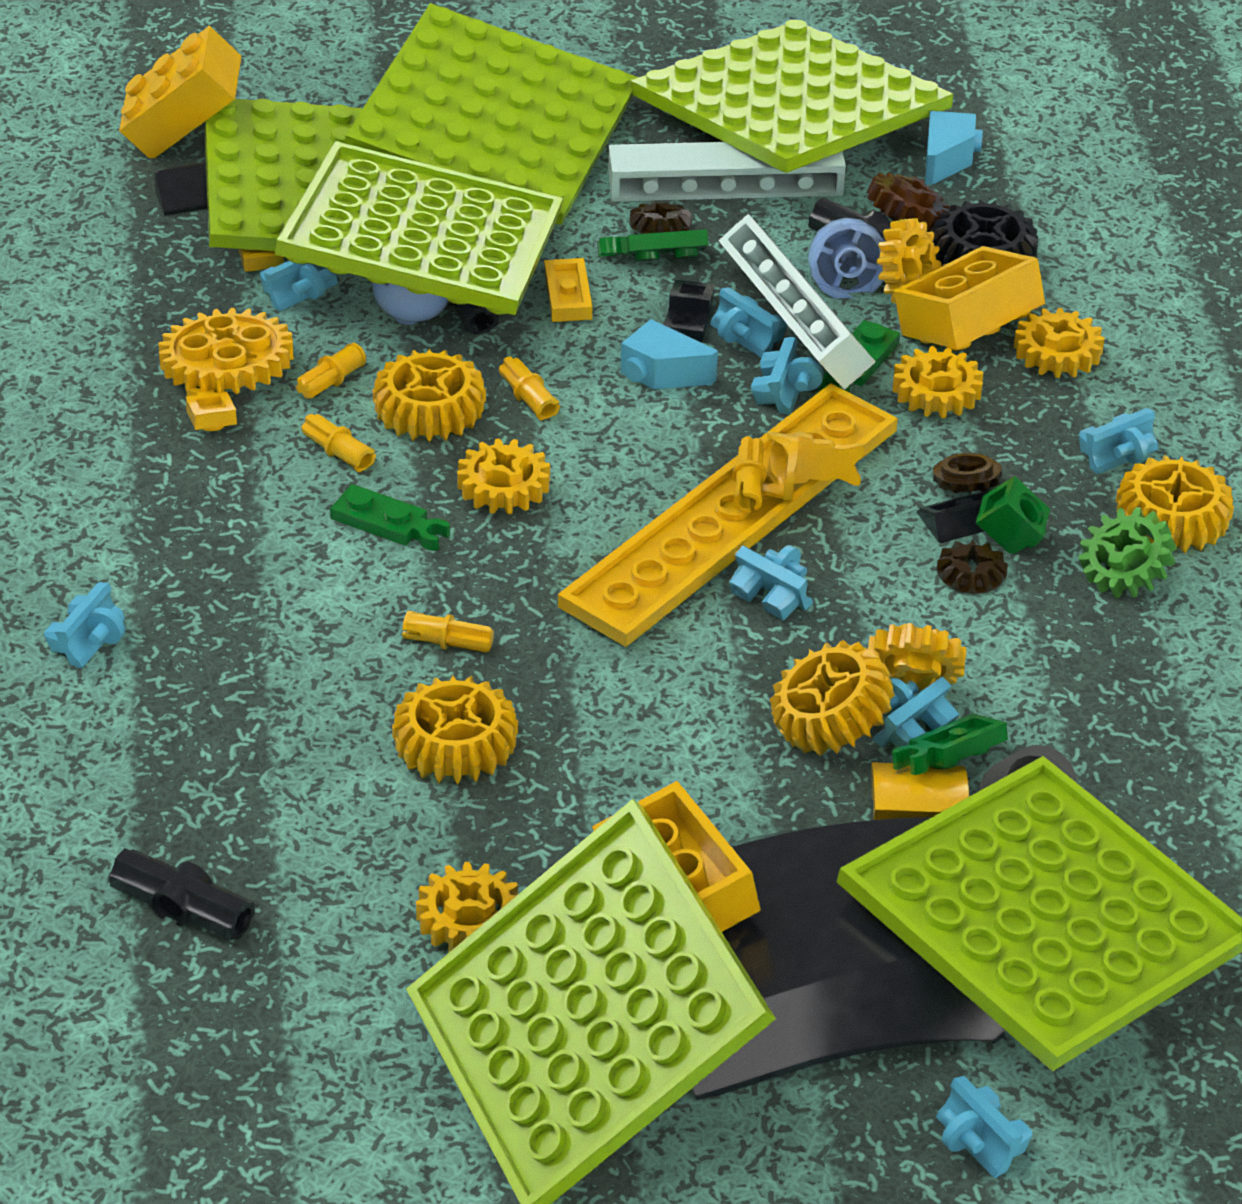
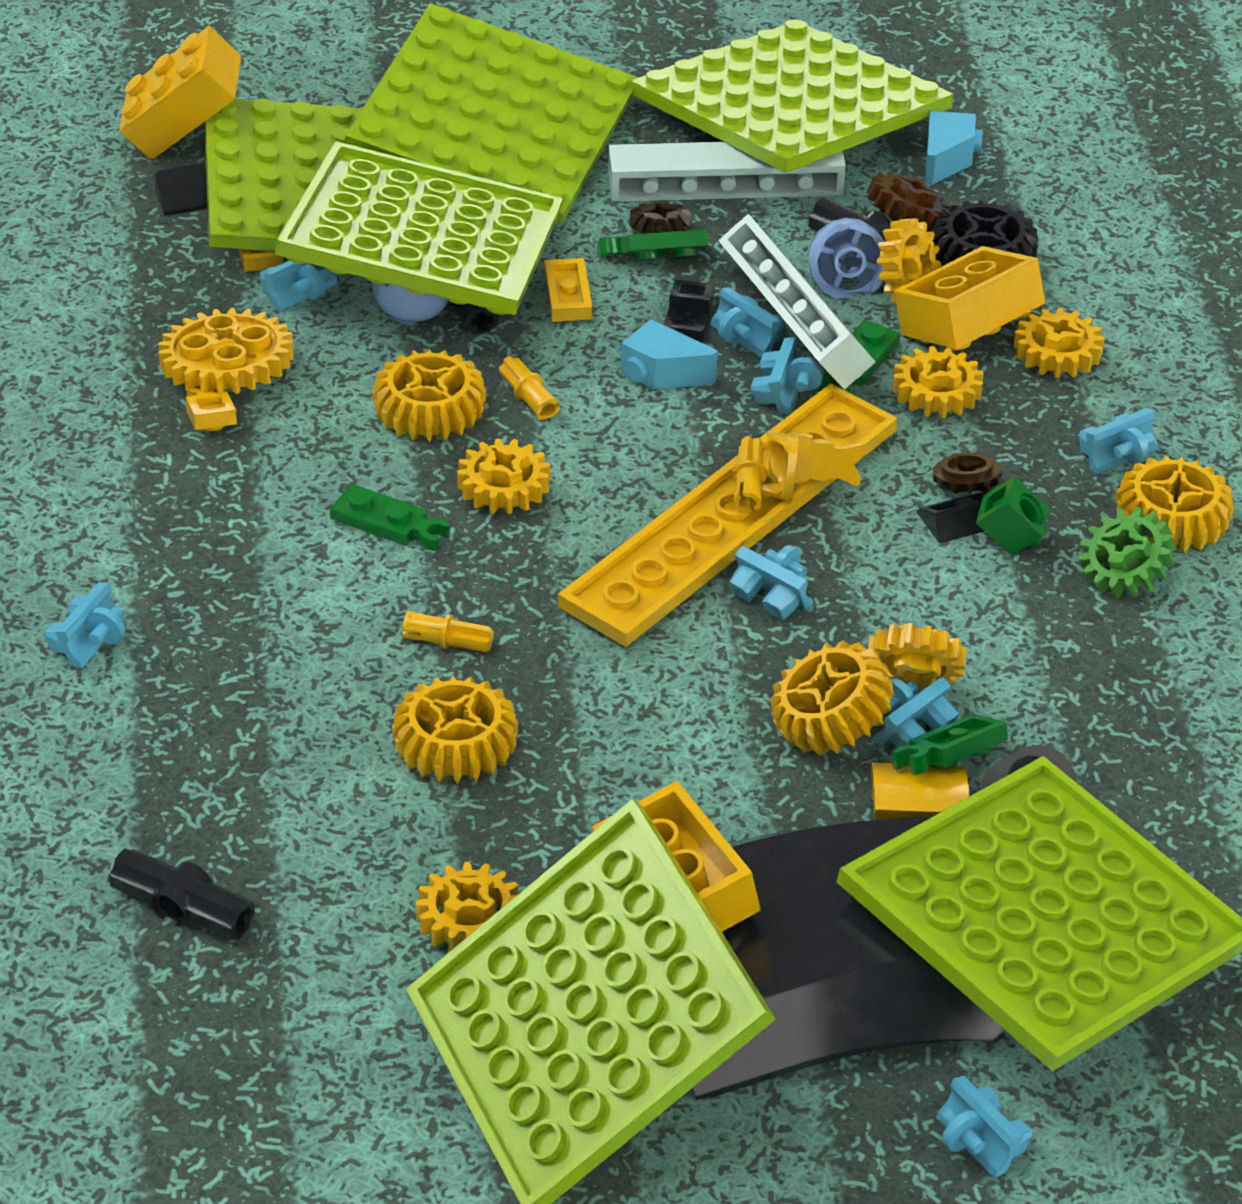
yellow axle [296,343,367,399] -> none
yellow axle [301,414,376,473] -> none
dark brown gear [937,539,1008,594] -> none

